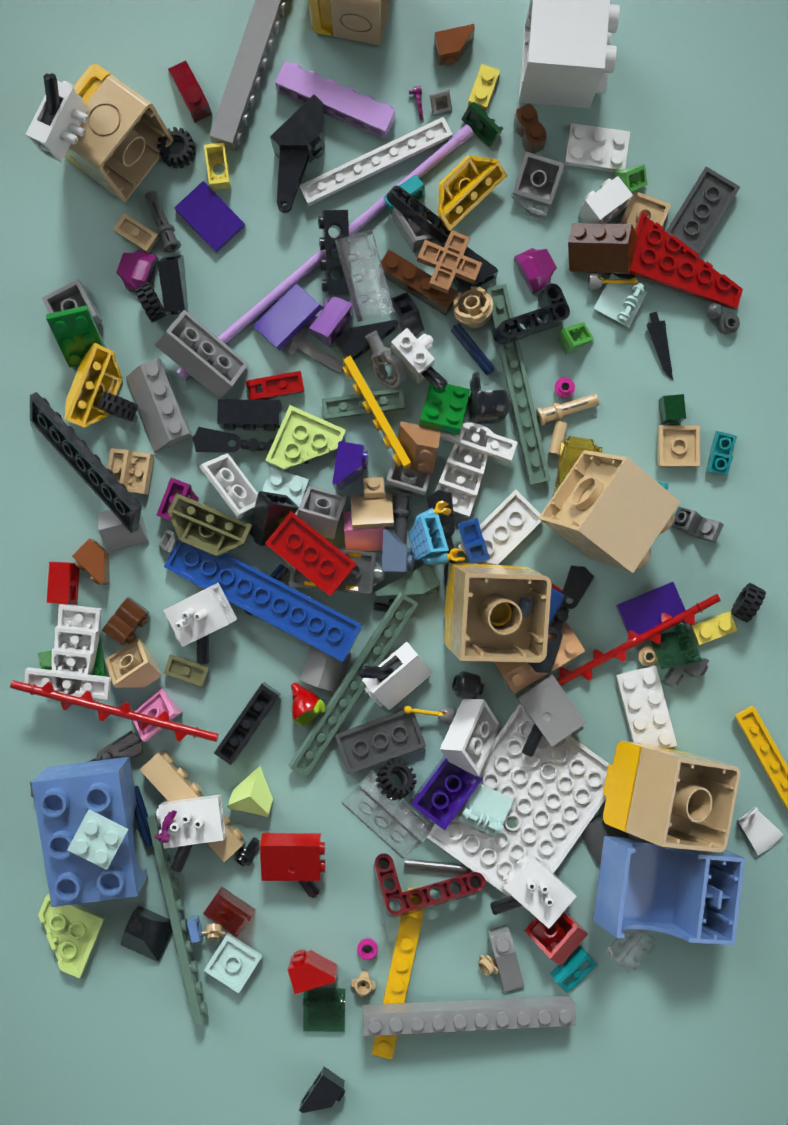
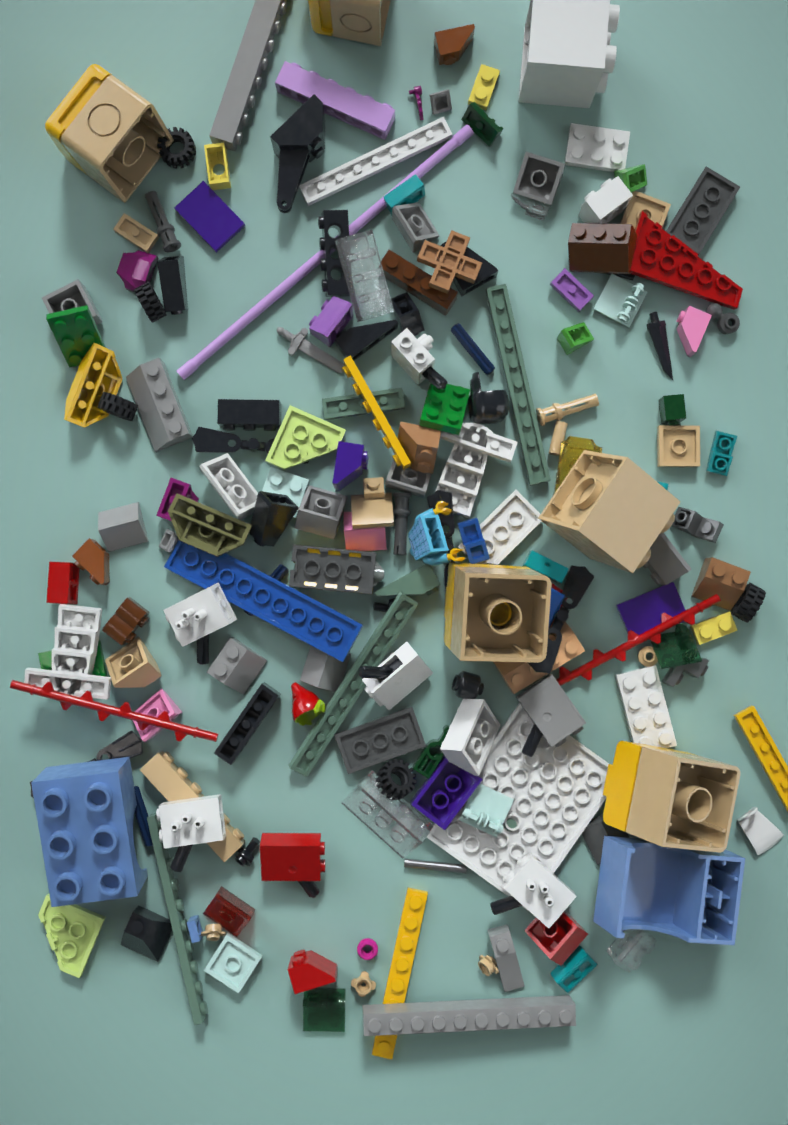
white piece [25,73,89,163] -> none
black plate [30,392,141,534] -> none
light aqua plate [67,809,129,870] -> none
tan slope [107,448,154,495] -> none
magenta piece [154,810,177,843] -> none
light grey slope [155,310,248,399] -> none
olive plate [163,654,210,687] -> none
dark red slope [168,60,212,123] -> none
yellowish green slope [227,766,273,817] -> none
red plate [246,371,305,400] -> none
tile [253,284,322,351] -> none
red plate [265,511,357,597] -> none
black slope [299,1067,345,1113] -> none
light grey pin [365,331,406,389] -> none
dark red beam [373,853,485,918] -> none
sand blue slope [382,529,414,572] -> none
black beam [386,185,454,244] -> none
hinge [404,706,454,724] -> none
yellow wedge [438,155,507,231] -> none
tan cone [453,286,493,329] -> none
black beam [493,283,570,345] -> none
reddish brown brick [514,103,547,154] -> none
magenta slope [514,248,557,294] -> none
medium blue piece [519,595,533,618] -> none
dark pink plate [554,377,575,398] -> none
hinge [588,273,638,290] -> none
none -> light grey slope [207,637,267,694]
none -> dark green piece [413,725,450,779]
none -> teal piece [523,550,569,584]
none -> medium lavender plate [550,268,594,312]
none -> light grey slope [643,533,691,586]
none -> bright pink slope [676,306,712,357]
none -> medium nougat slope [691,557,751,611]

